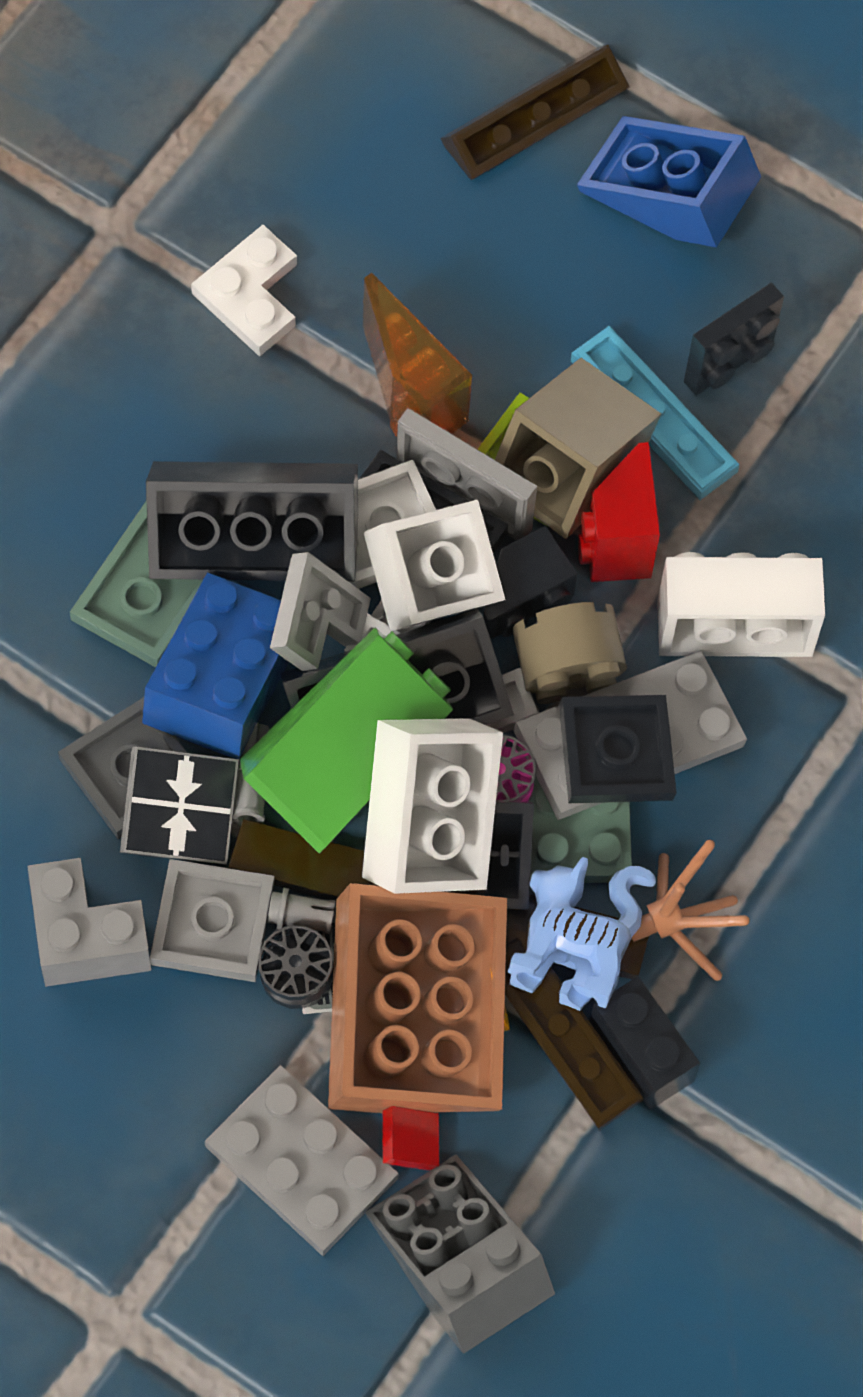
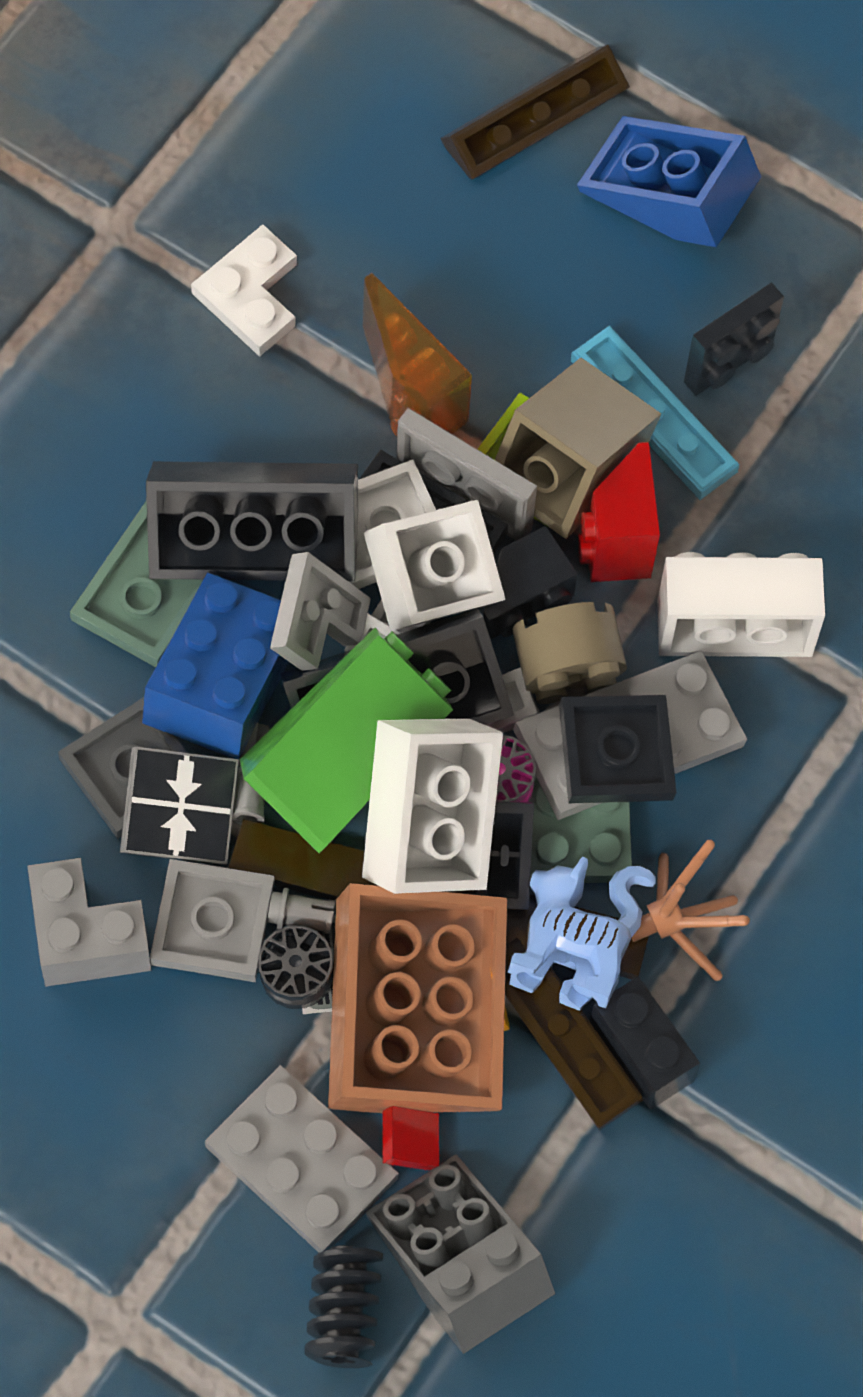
none -> black piece [305,1246,383,1368]

